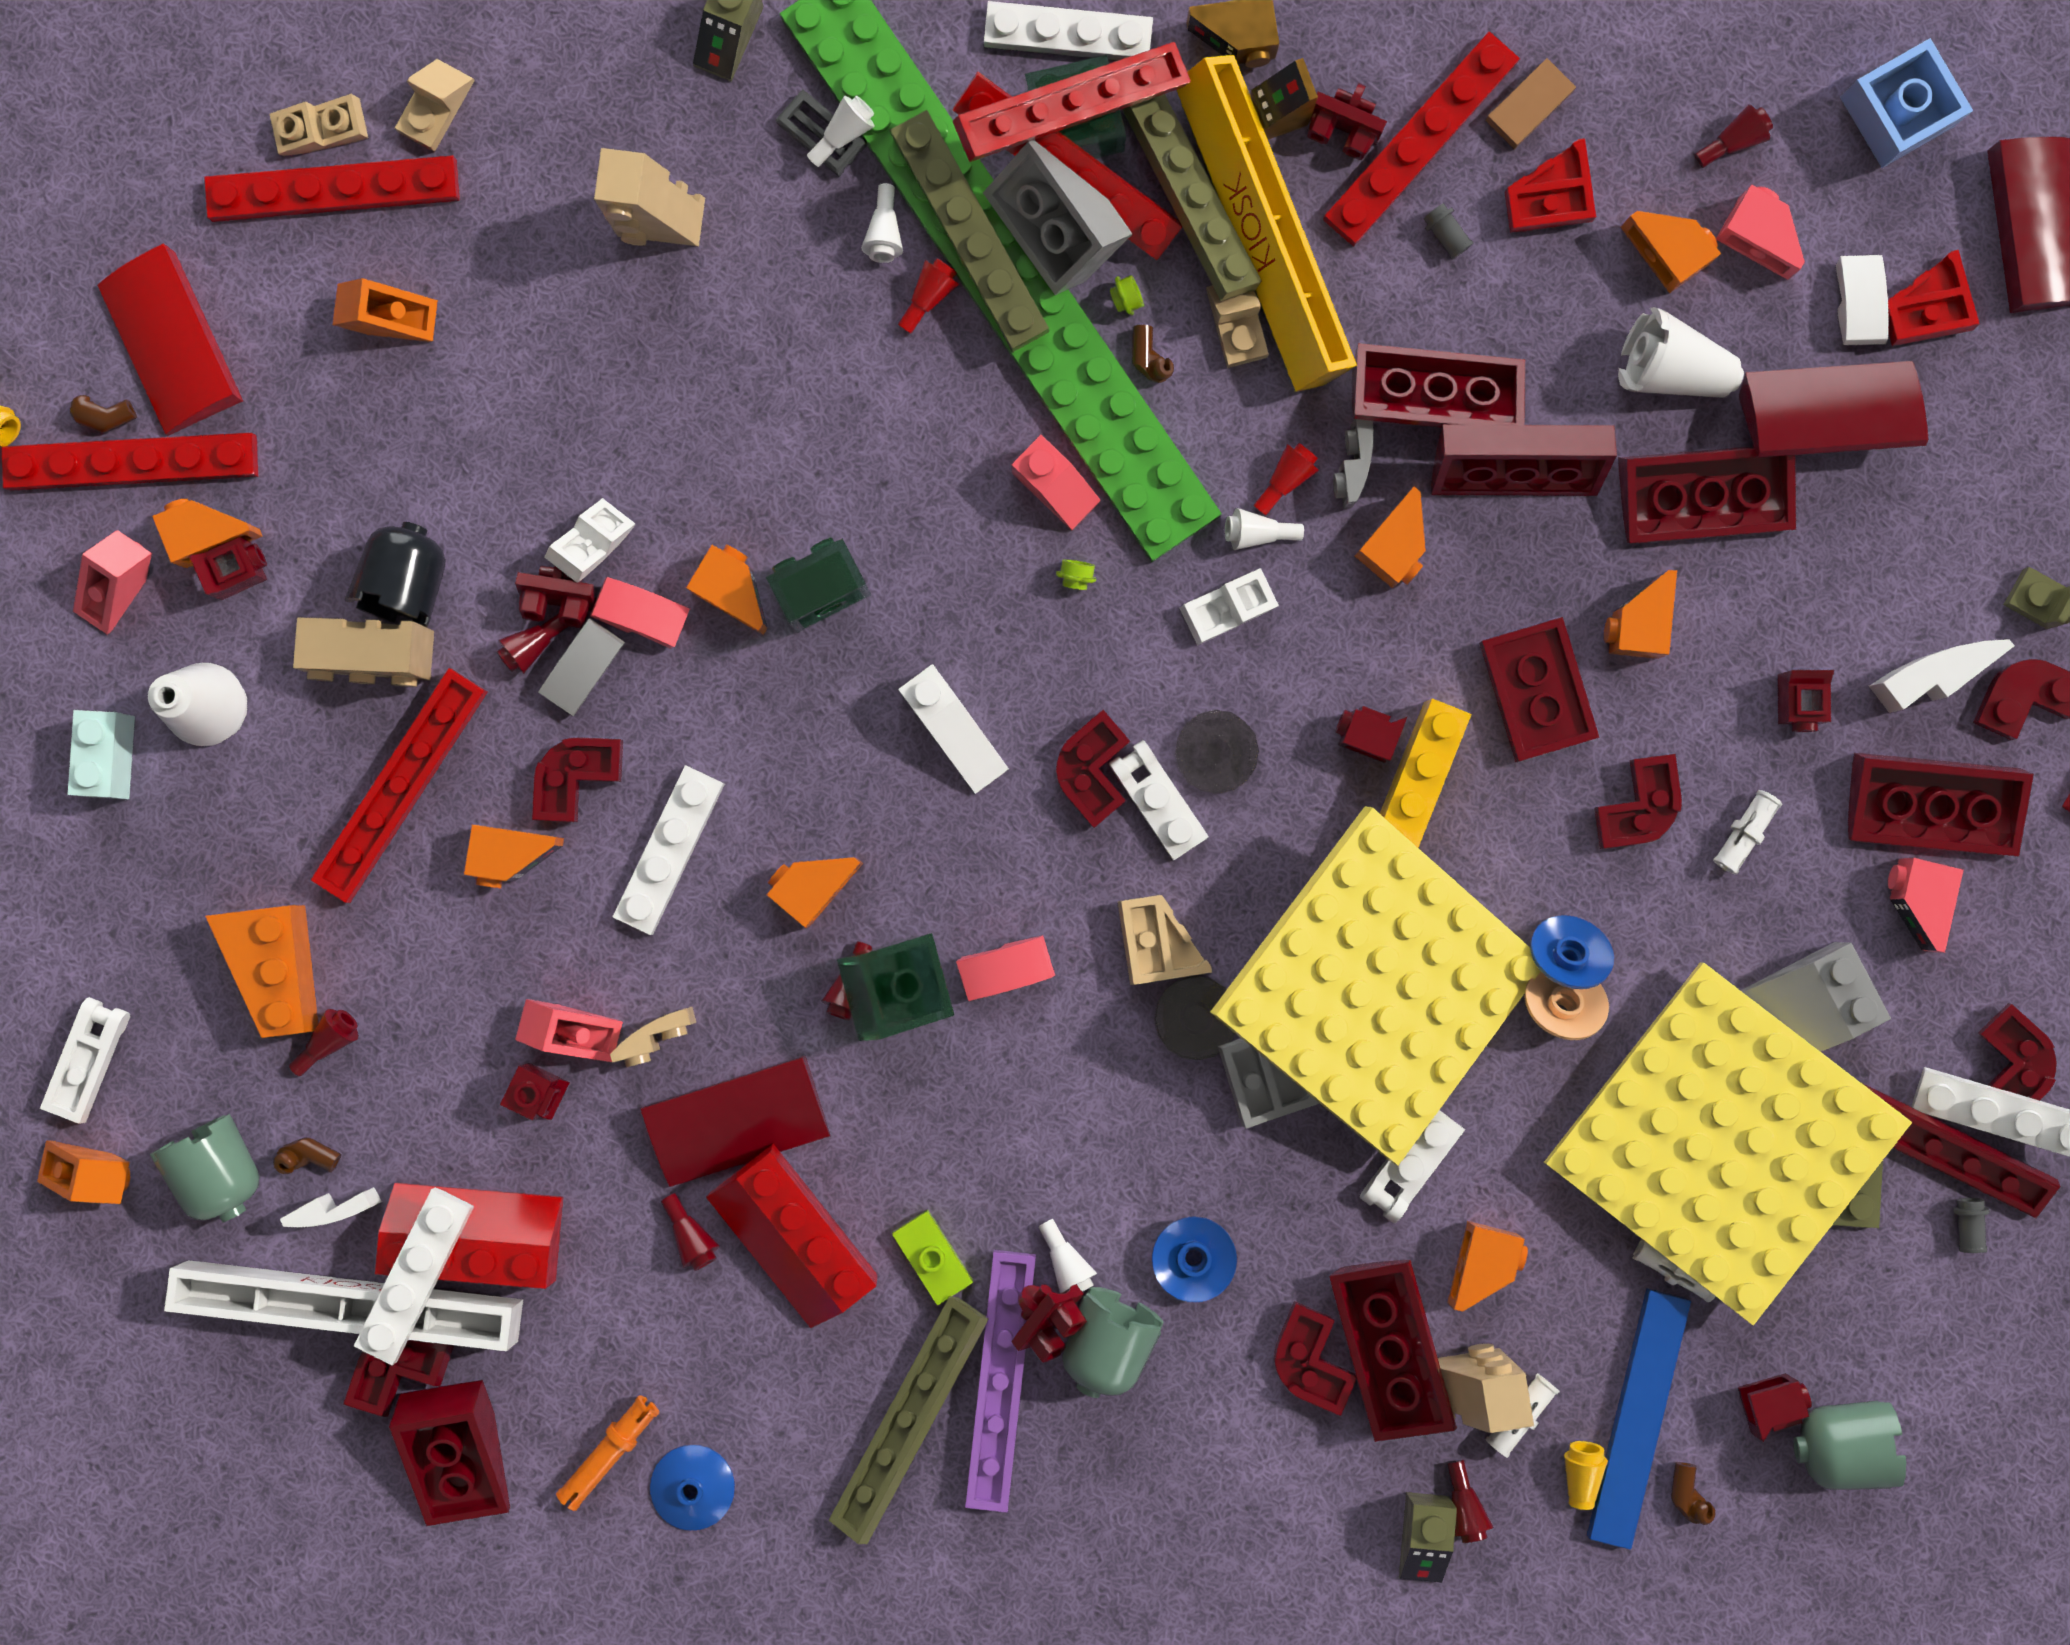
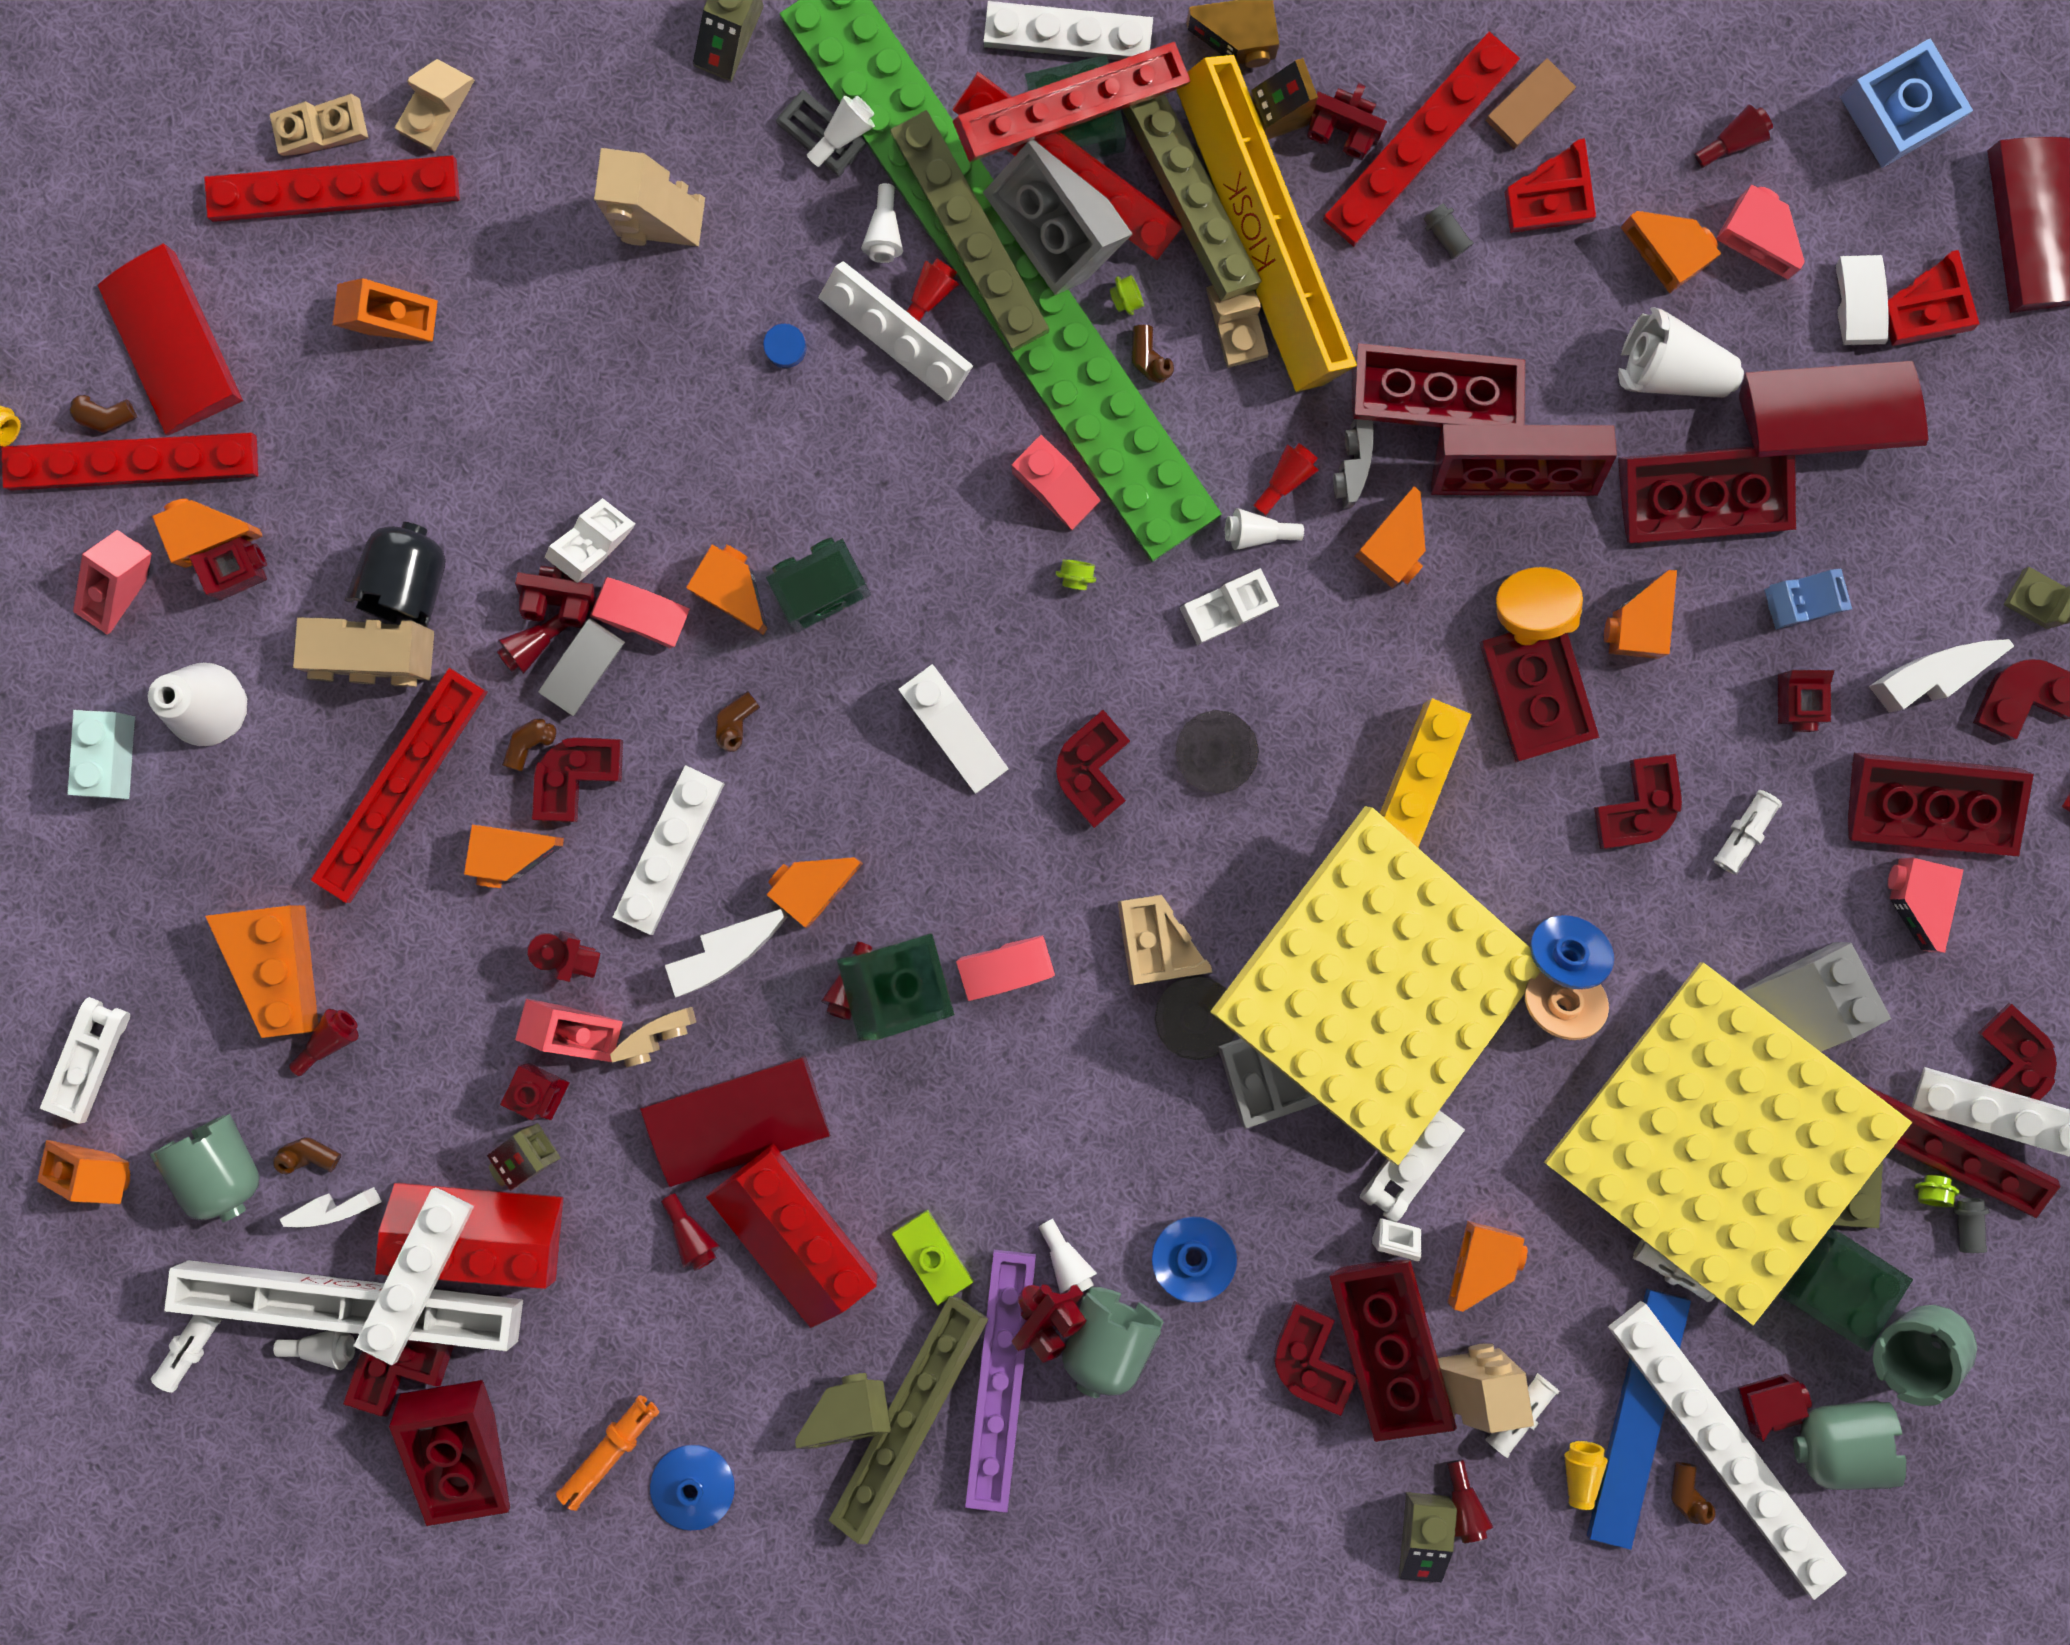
white plate [1108,740,1209,861] -> none
dark red window [1335,706,1407,763] -> none
none -> white pin [151,1315,222,1392]
none -> white cone [274,1330,355,1370]
none -> slope [487,1123,561,1191]
none -> reddish brown arm [502,719,556,771]
none -> dark red hips [527,931,601,982]
none -> white slope [665,909,788,998]
none -> reddish brown arm [715,691,760,752]
none -> blue tile [763,323,807,368]
none -> olive slope [795,1373,891,1449]
none -> white plate [818,261,973,402]
none -> white slope [1372,1218,1421,1261]
none -> light orange tile [1496,567,1583,645]
none -> white plate [1608,1301,1847,1600]
none -> medium blue brick [1764,569,1852,629]
none -> clear green brick [1780,1228,1914,1352]
none -> sand green cylinder [1873,1304,1977,1406]
none -> lime plate [1915,1175,1959,1207]

